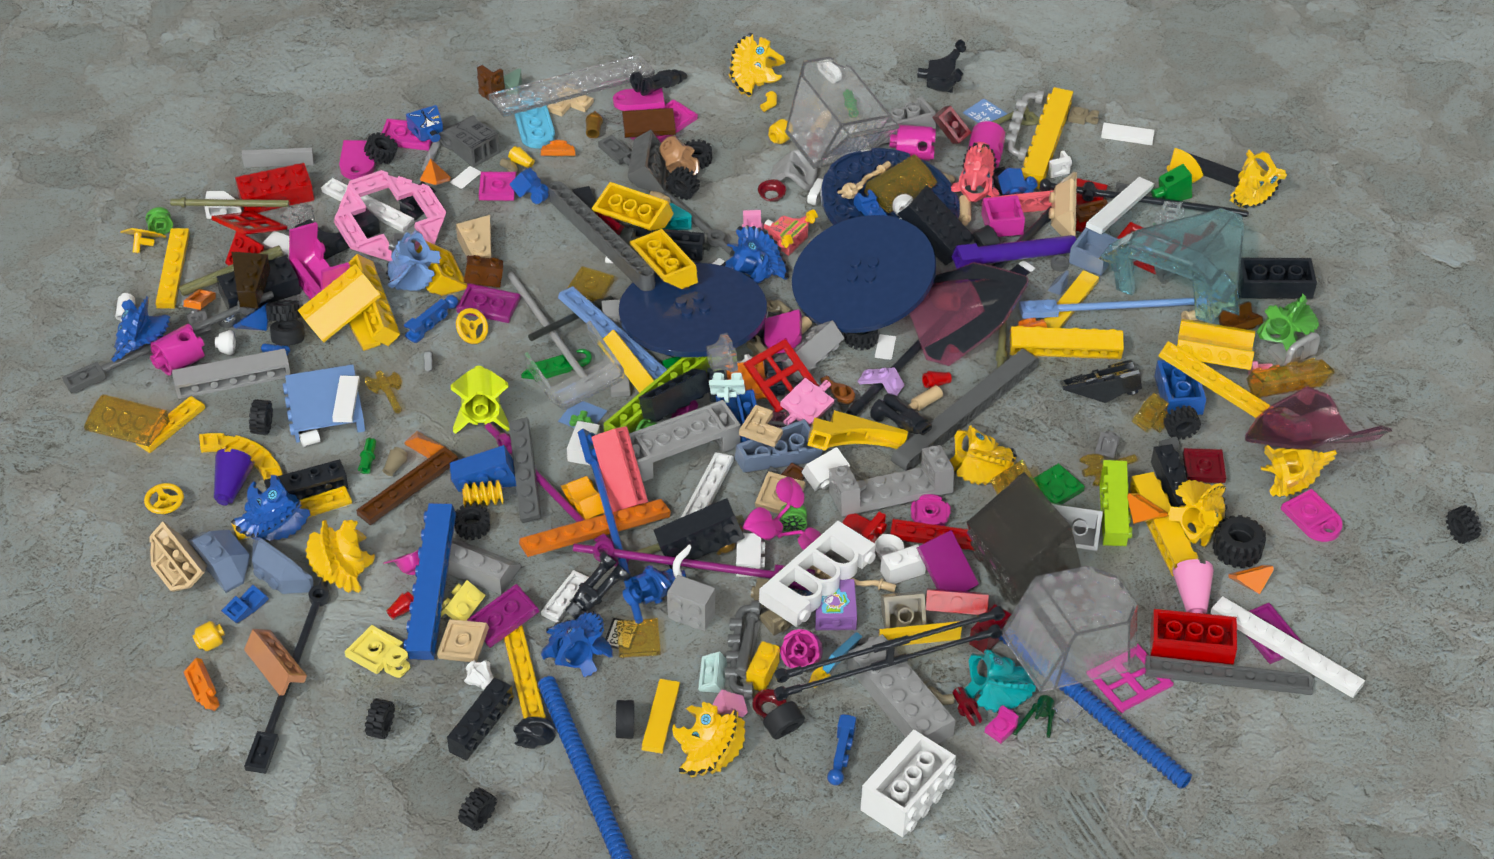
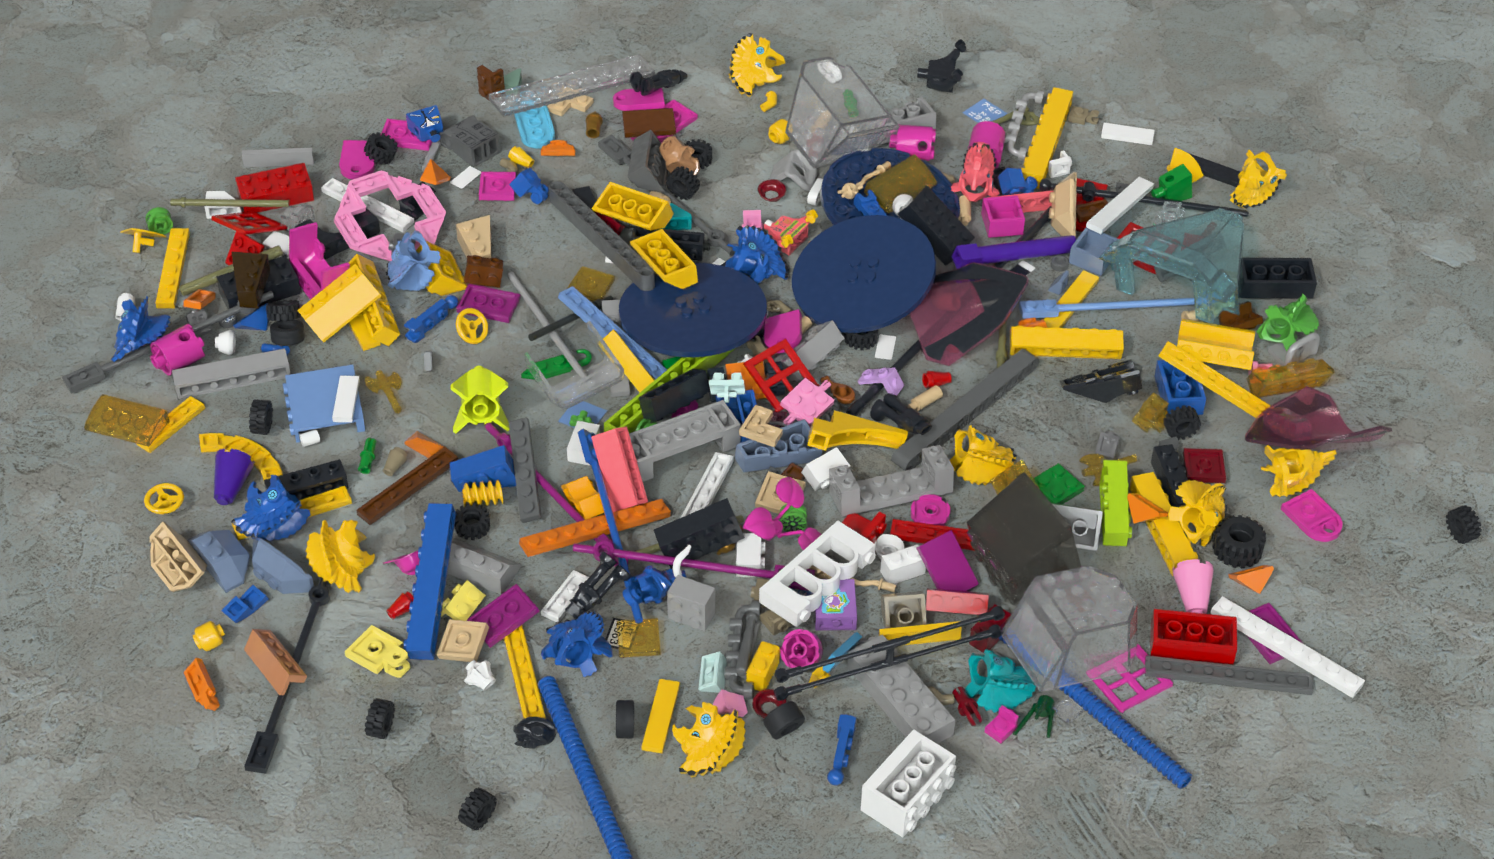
black brick [447,677,514,761] -> none
clear brick [706,333,738,372] -> none
dark red brick [932,106,972,144] -> none
black tyre [973,225,1001,247] -> none

